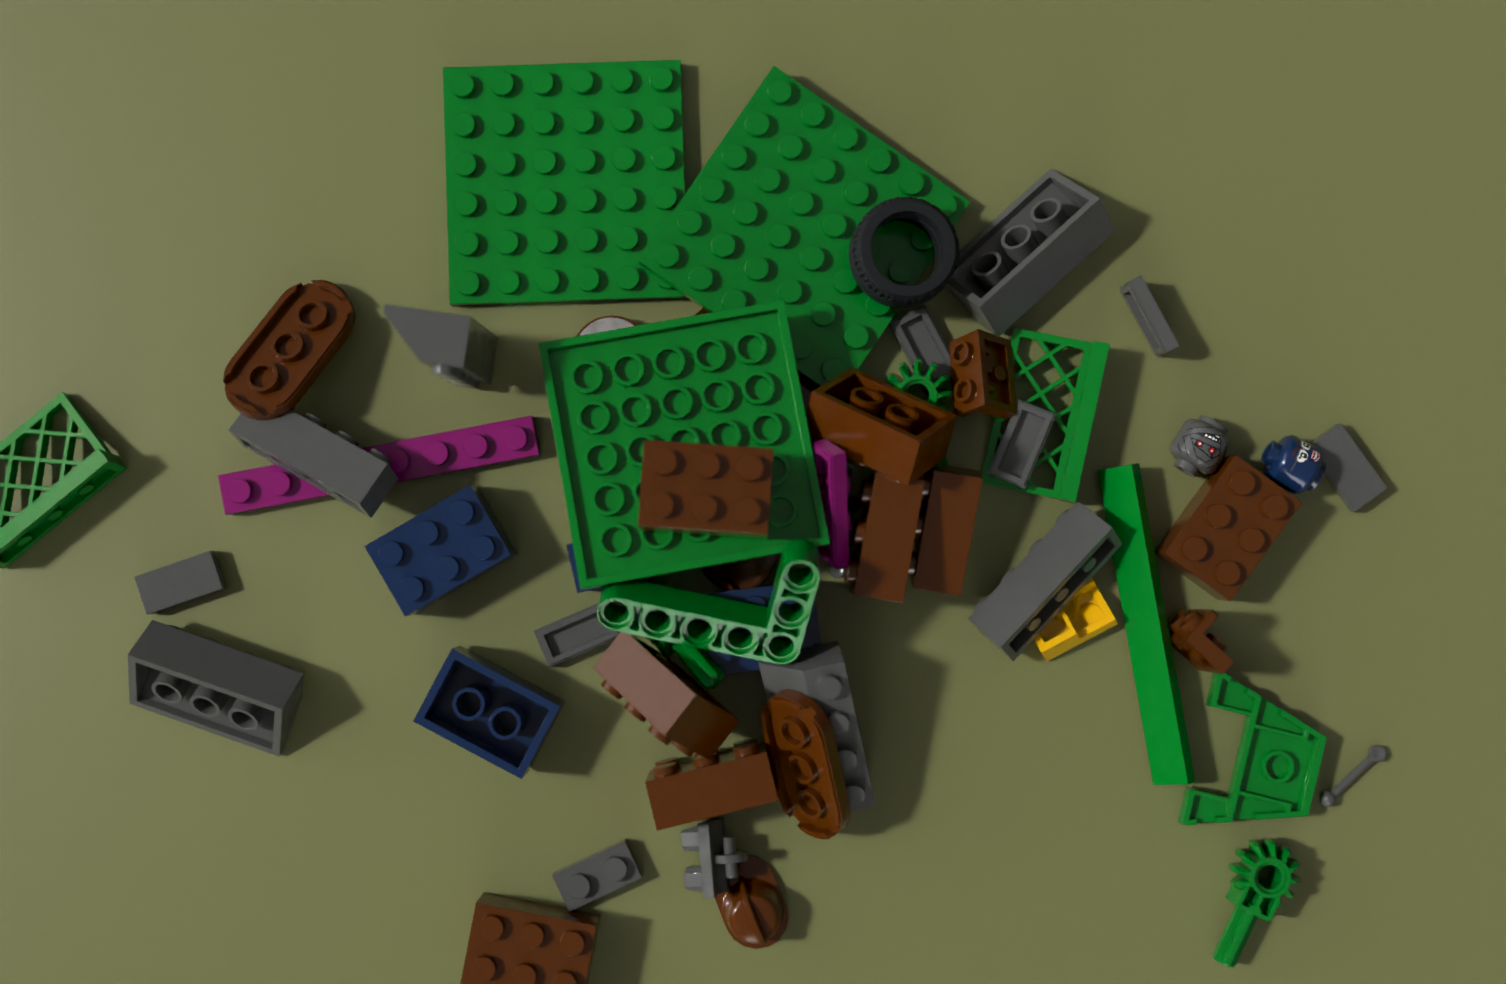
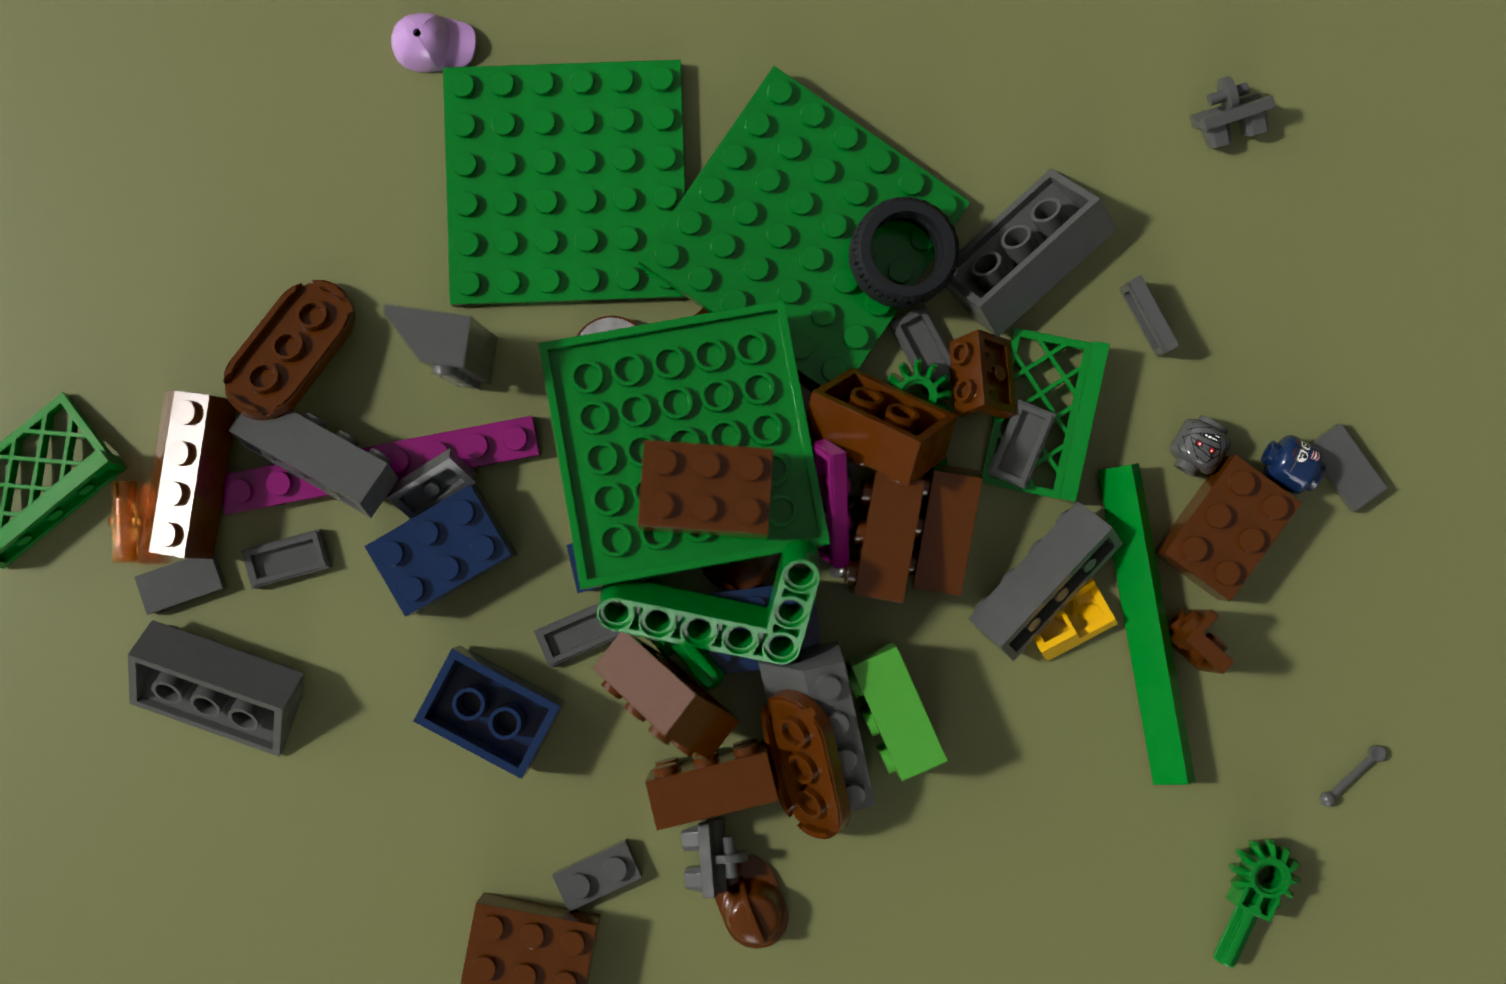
green wing [1178,673,1327,826] -> none
none -> clear orange pin [108,481,142,563]
none -> reddish brown slope [140,390,236,559]
none -> dark grey tile [241,529,332,589]
none -> dark grey plate [387,448,476,519]
none -> lavender cap [391,13,476,73]
none -> bright green brick [846,642,947,781]
none -> dark grey hips [1190,76,1275,149]

